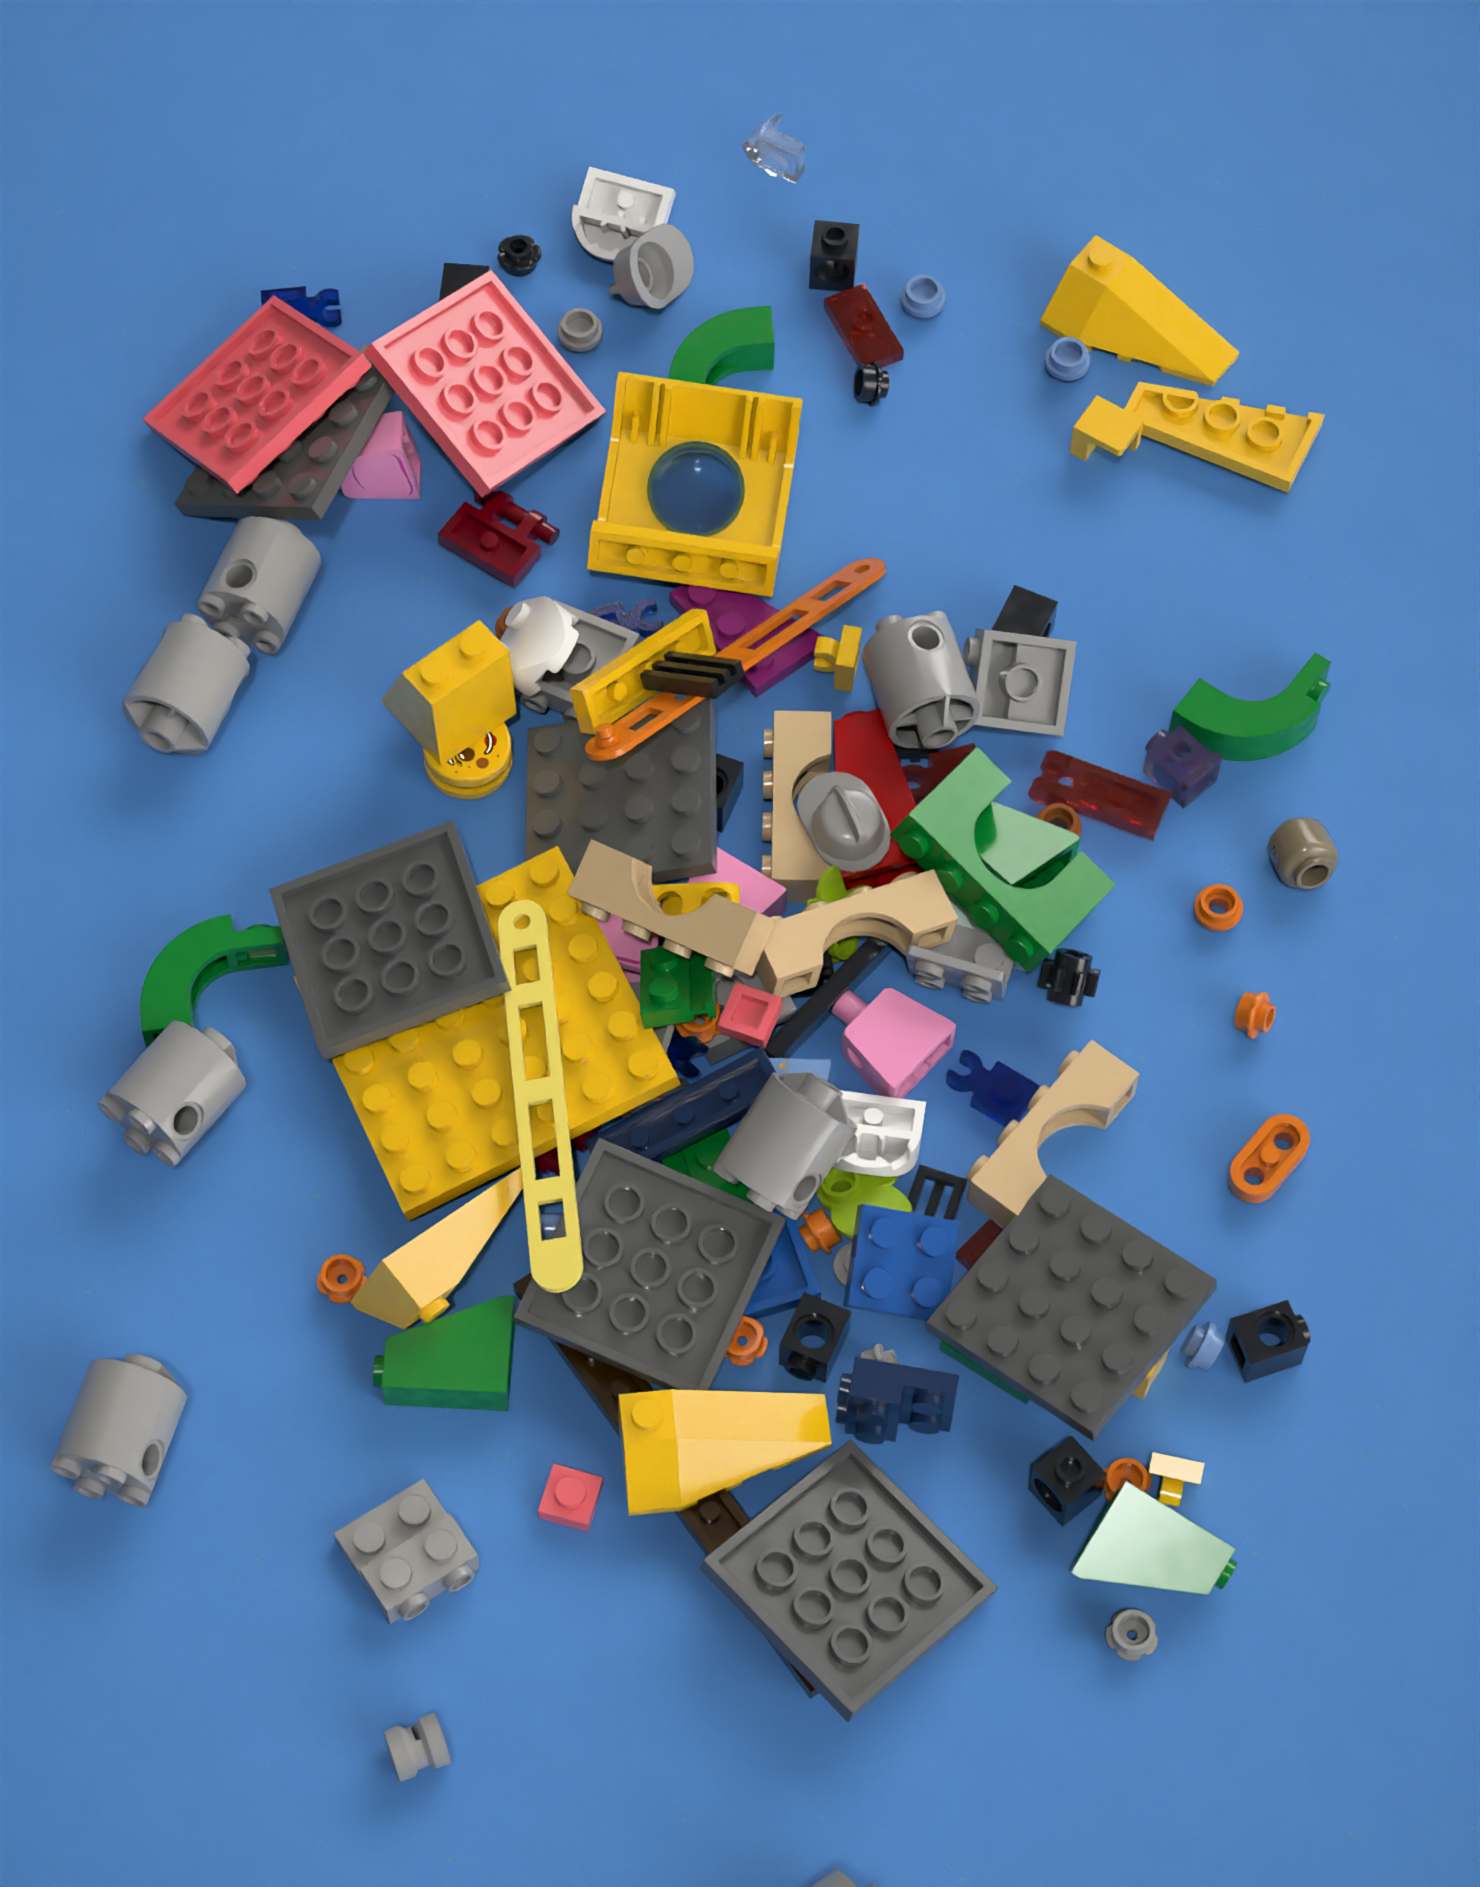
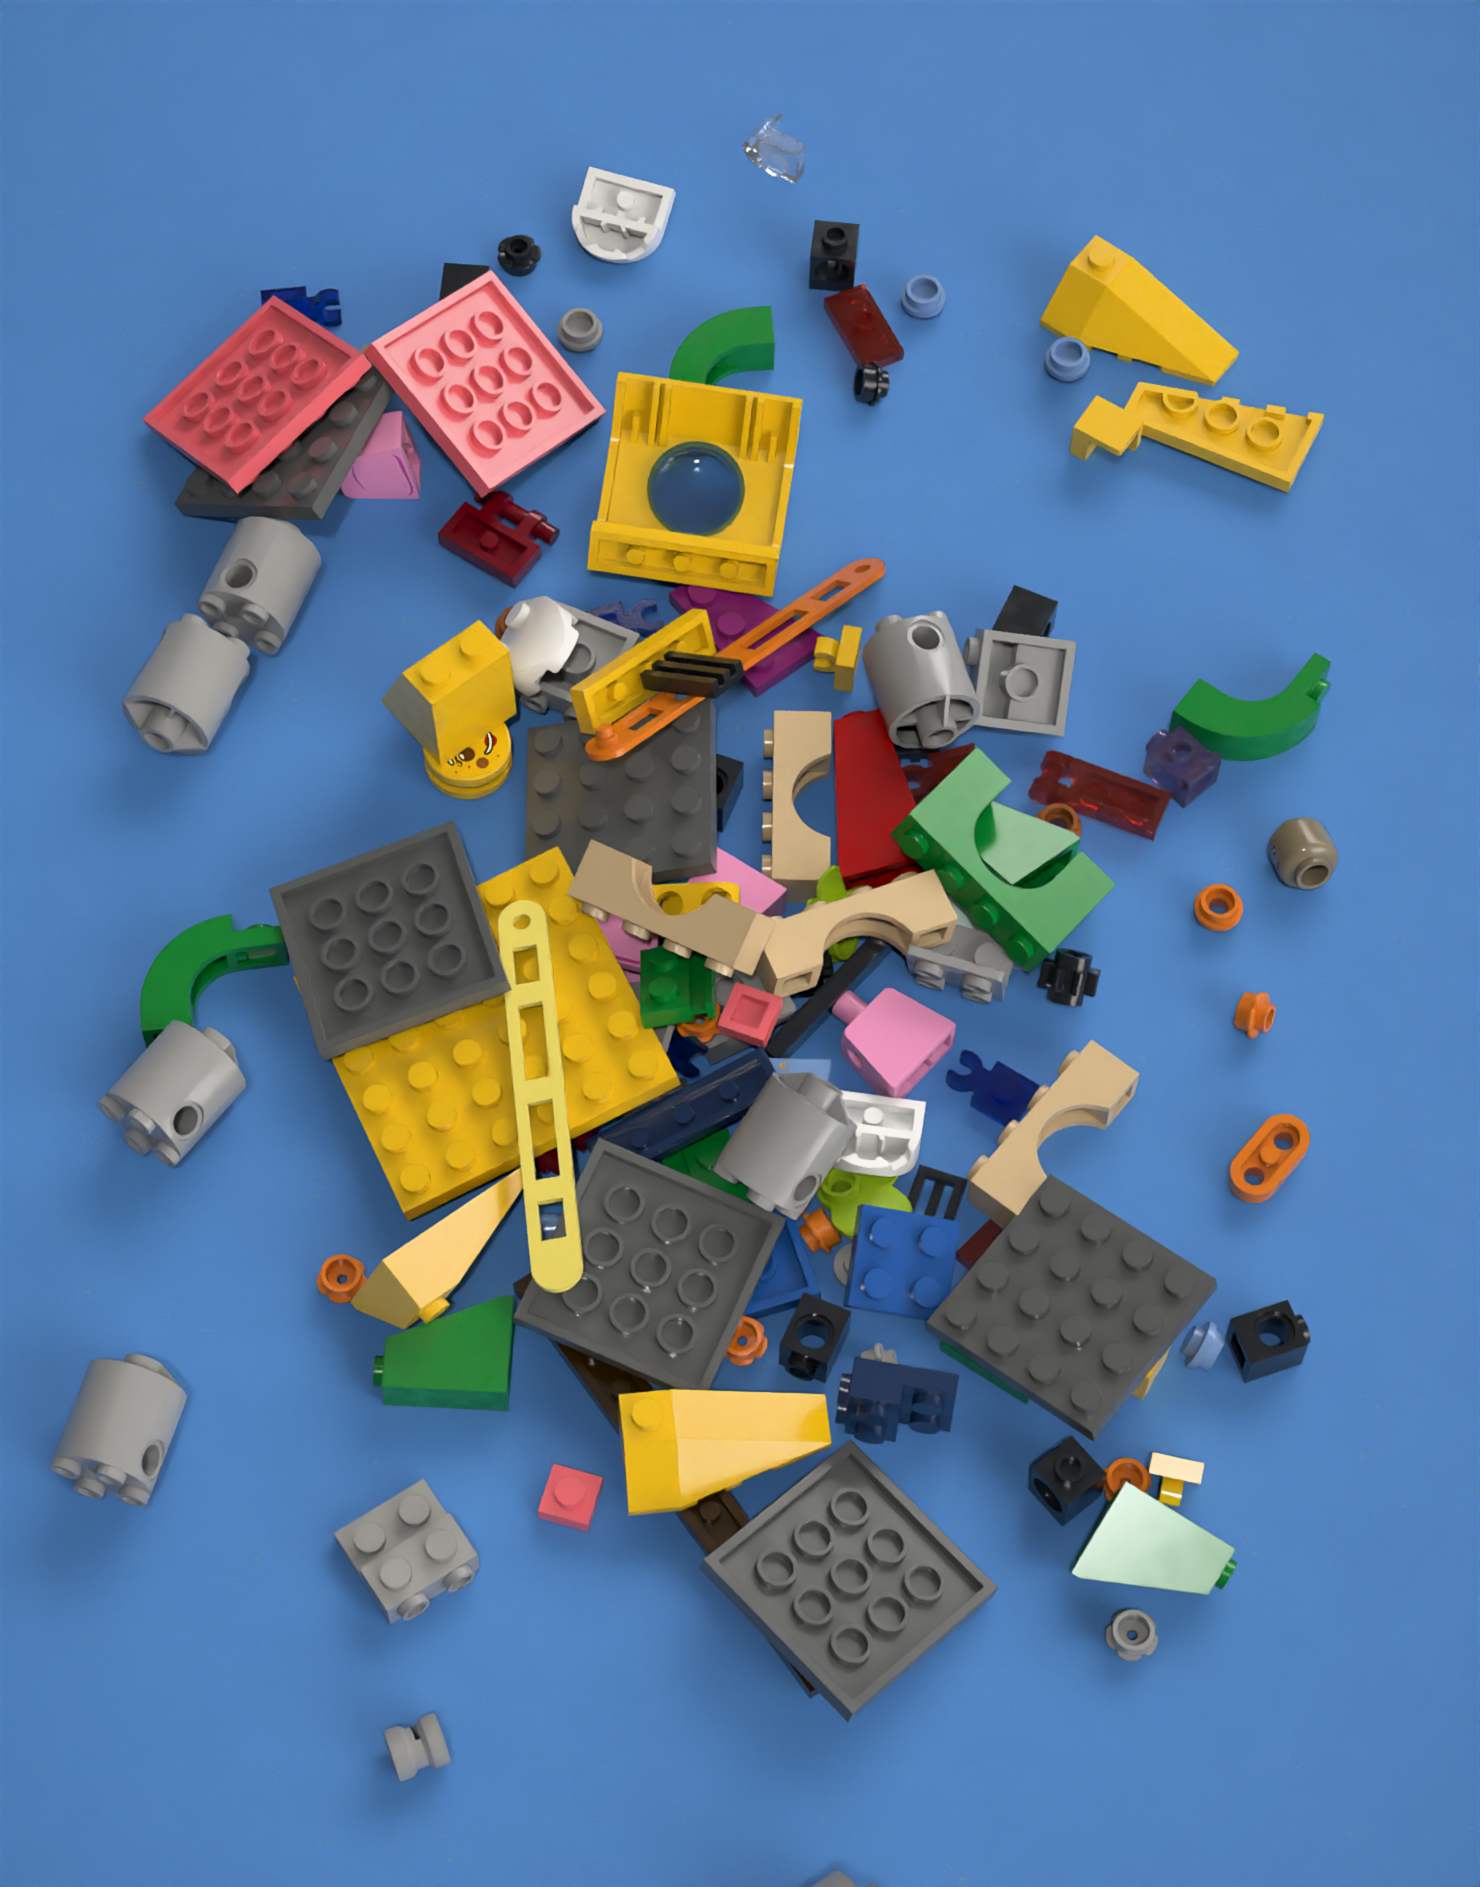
light grey piece [608,223,694,310] -> none
light grey piece [797,772,891,873] -> none

